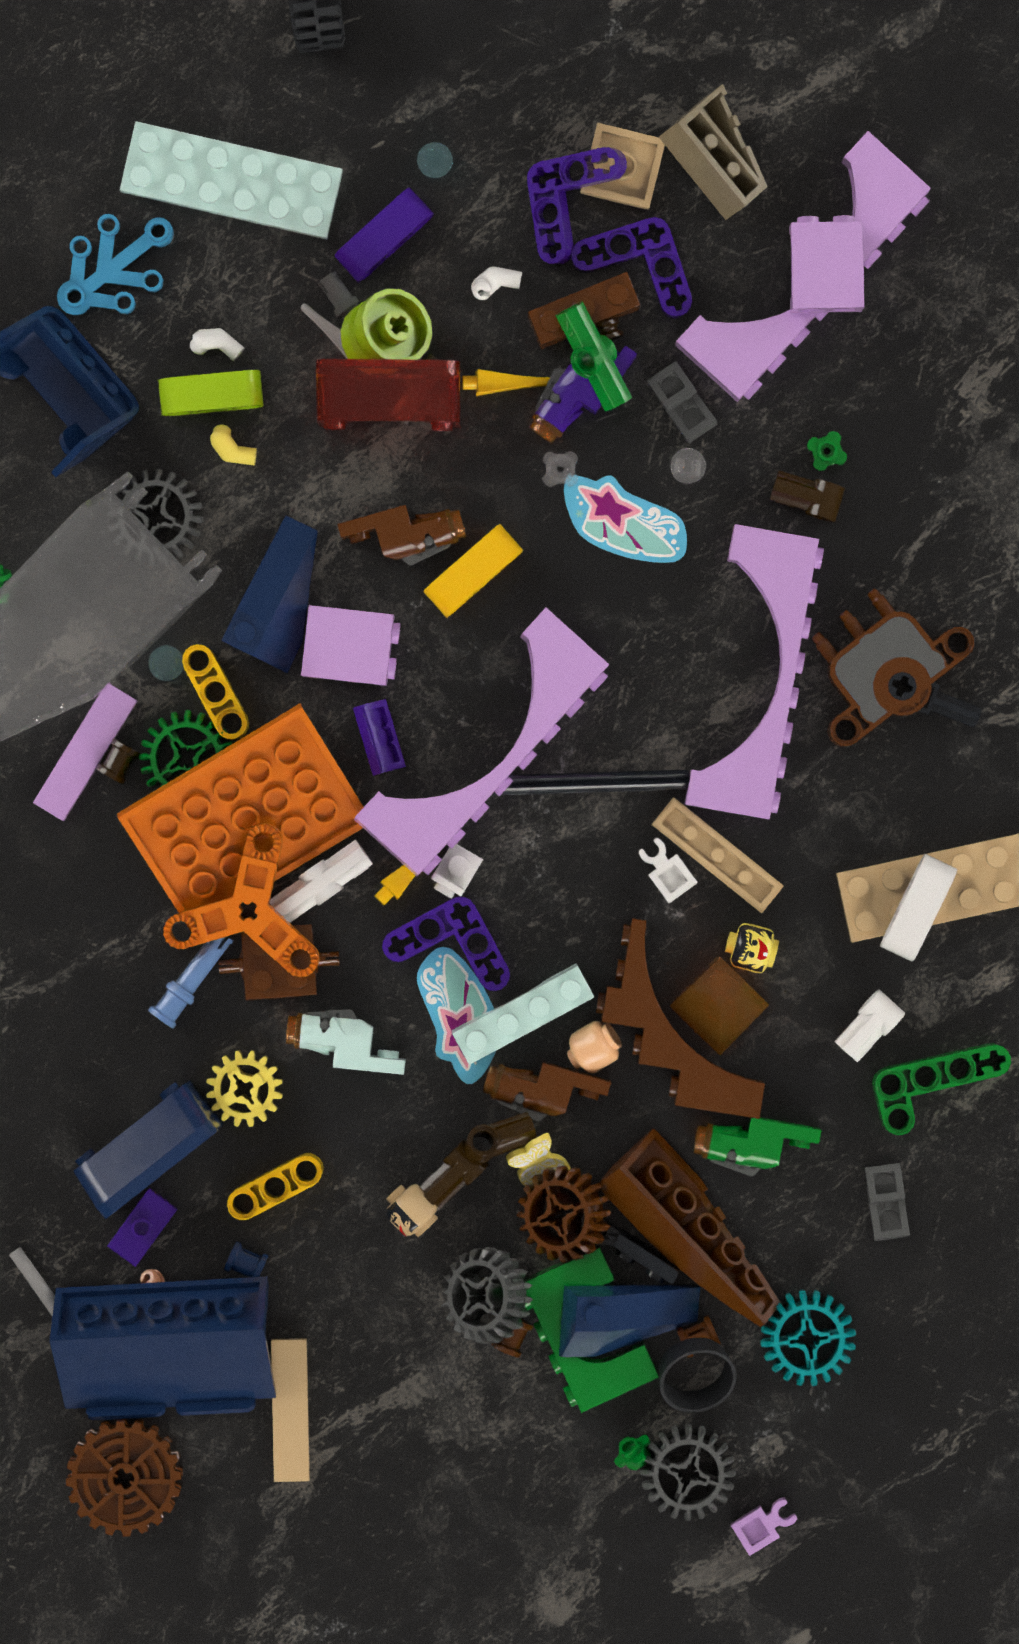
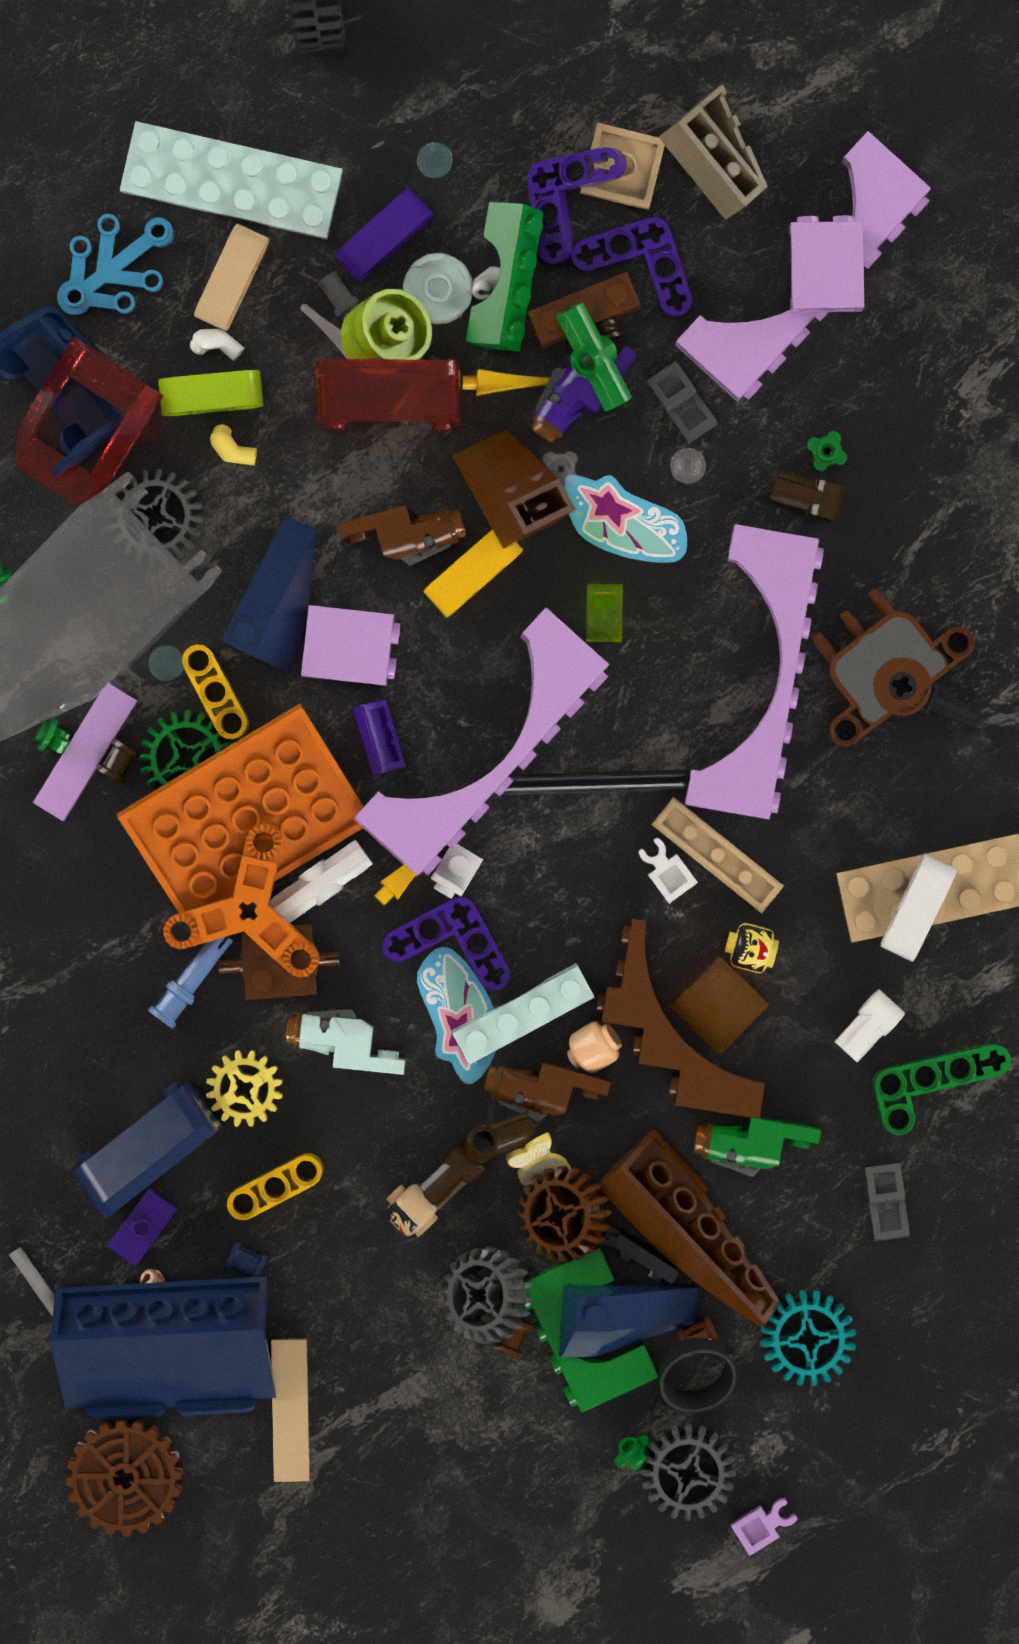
none -> clear red wedge [16,336,164,505]
none -> green plate [34,717,72,754]
none -> tan beam [194,223,270,331]
none -> light aqua tile [403,253,473,325]
none -> reddish brown slope [452,430,576,549]
none -> green arch [465,202,544,352]
none -> clear neon green slope [586,584,623,642]

